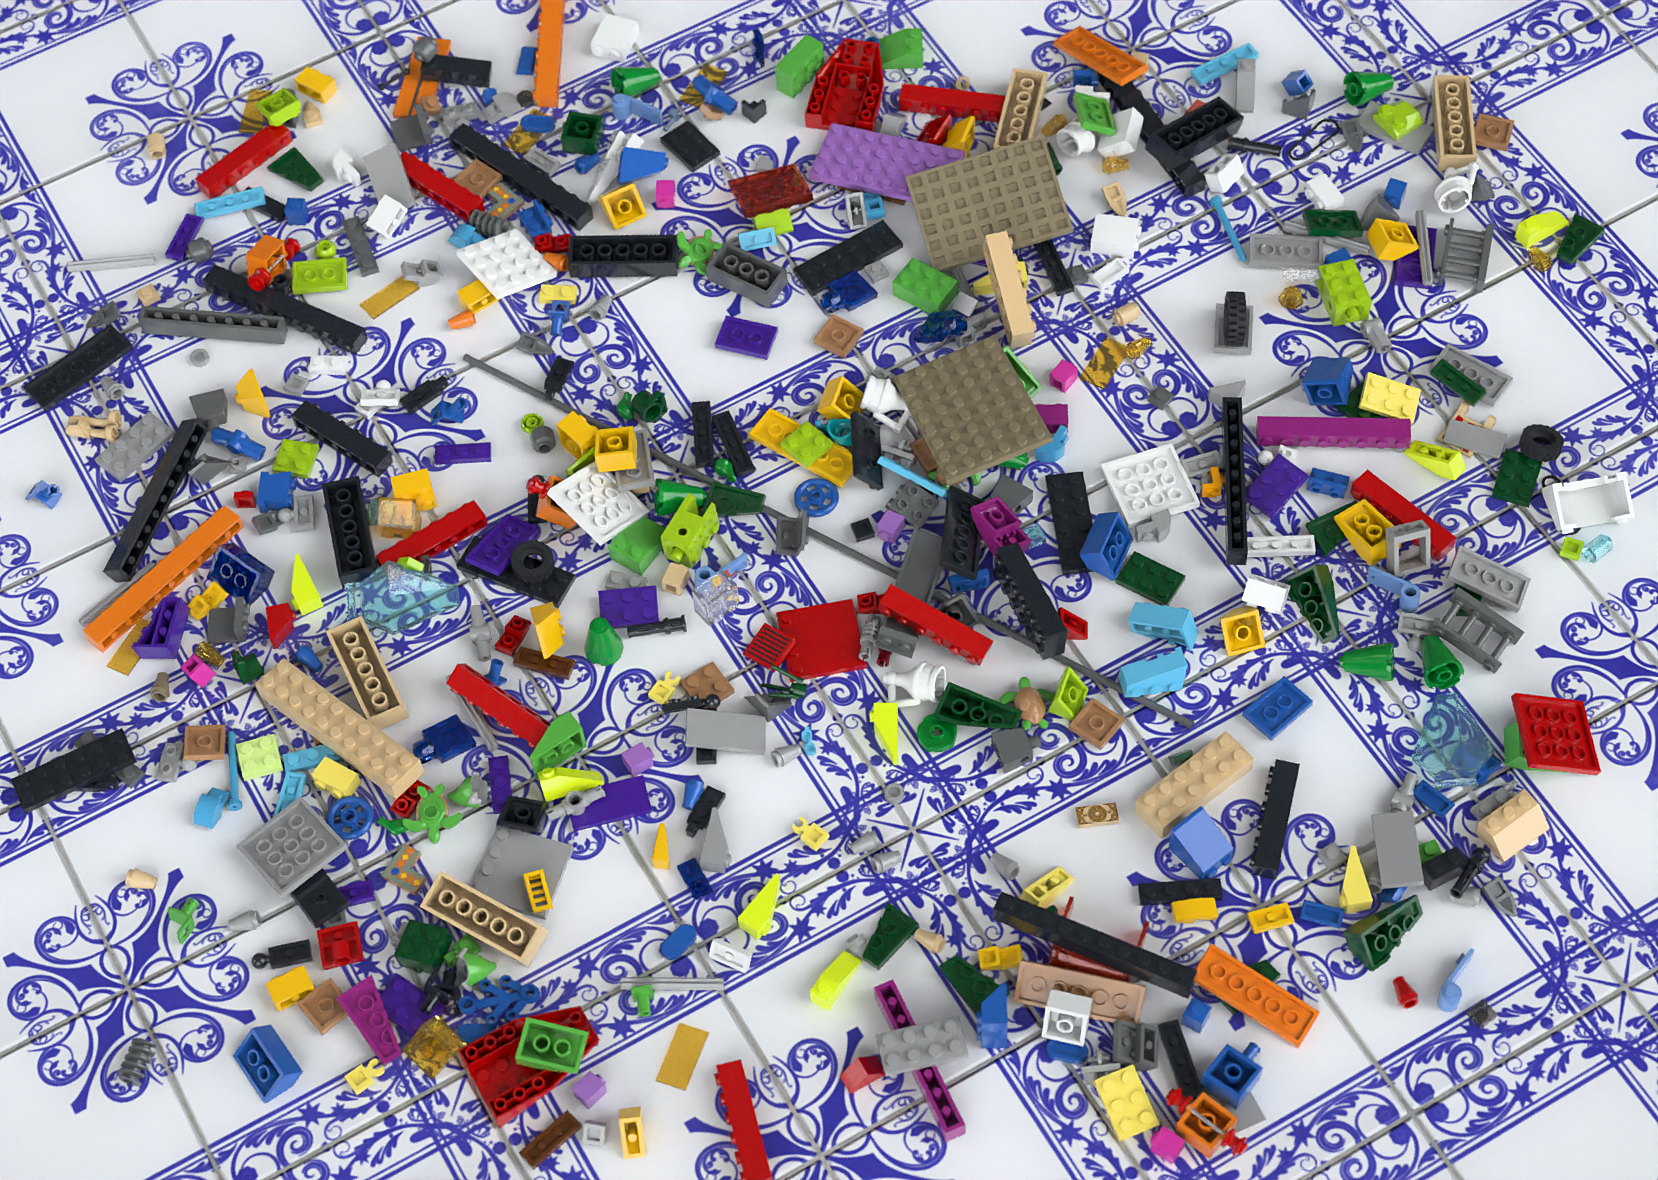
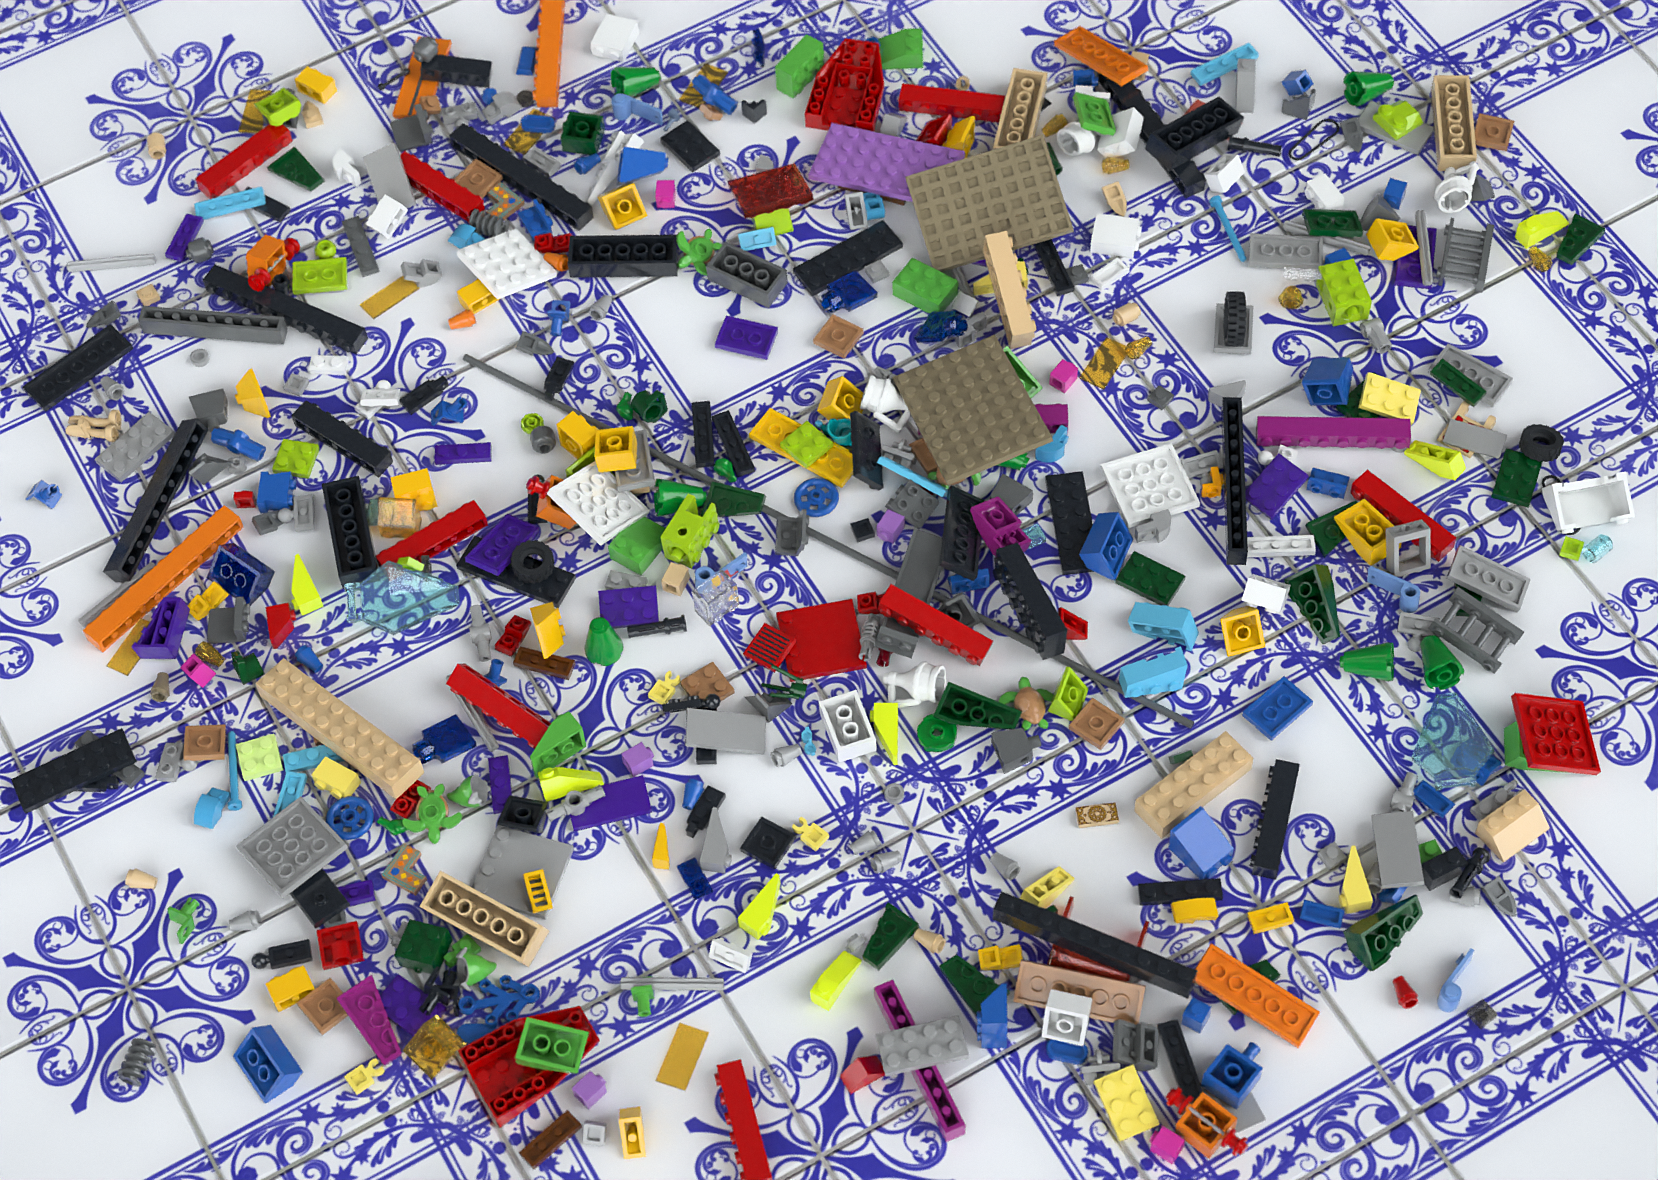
blue brick [284,198,309,226] -> none
tan brick [326,616,409,730] -> none
light yellow plate [539,284,578,305] -> none
blue tile [661,924,697,960] -> none
none -> black plate [740,816,796,870]
none -> white brick [819,690,877,762]

